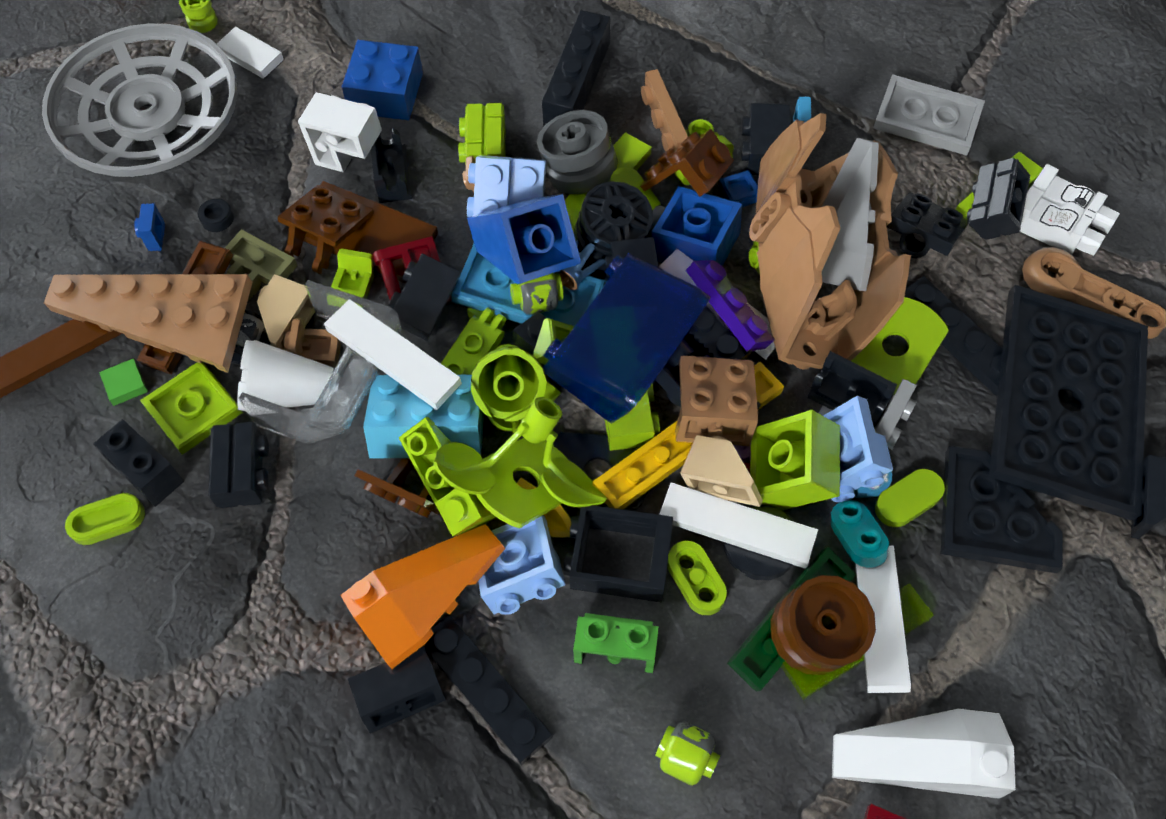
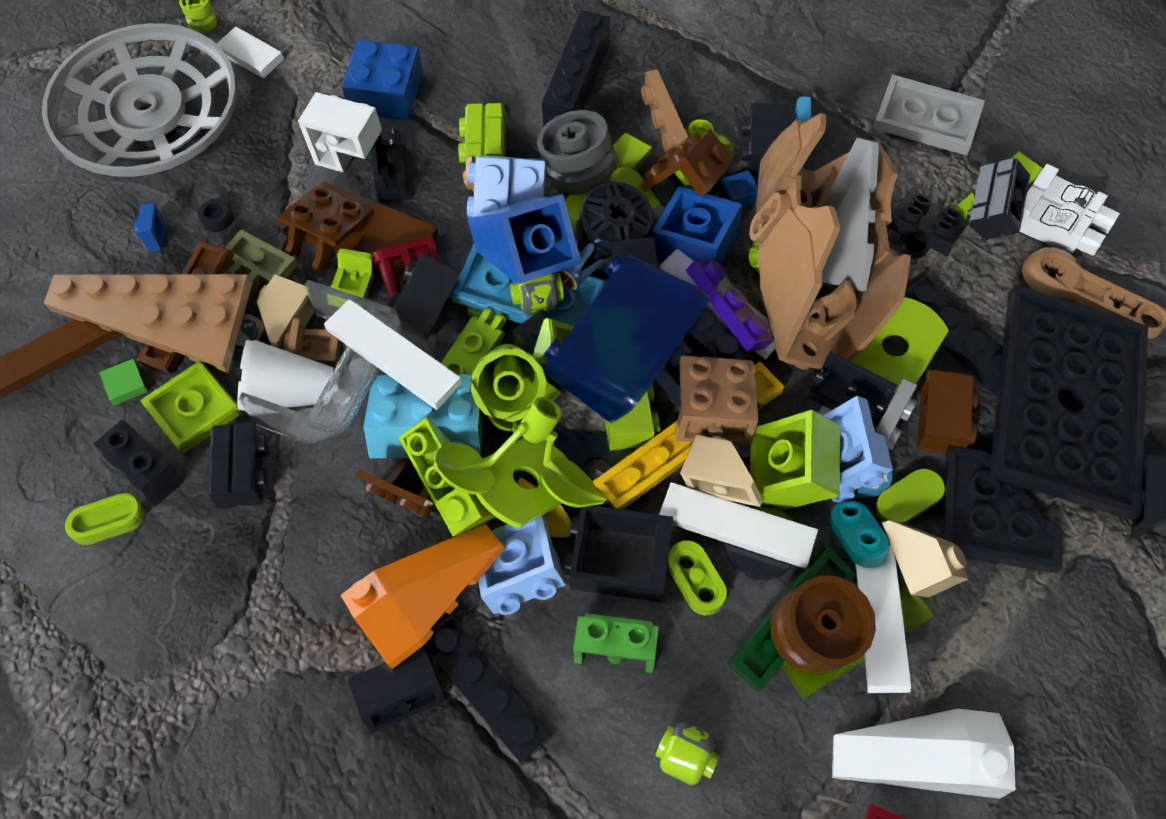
none -> slope [882,520,969,598]
none -> reddish brown brick [917,369,978,454]

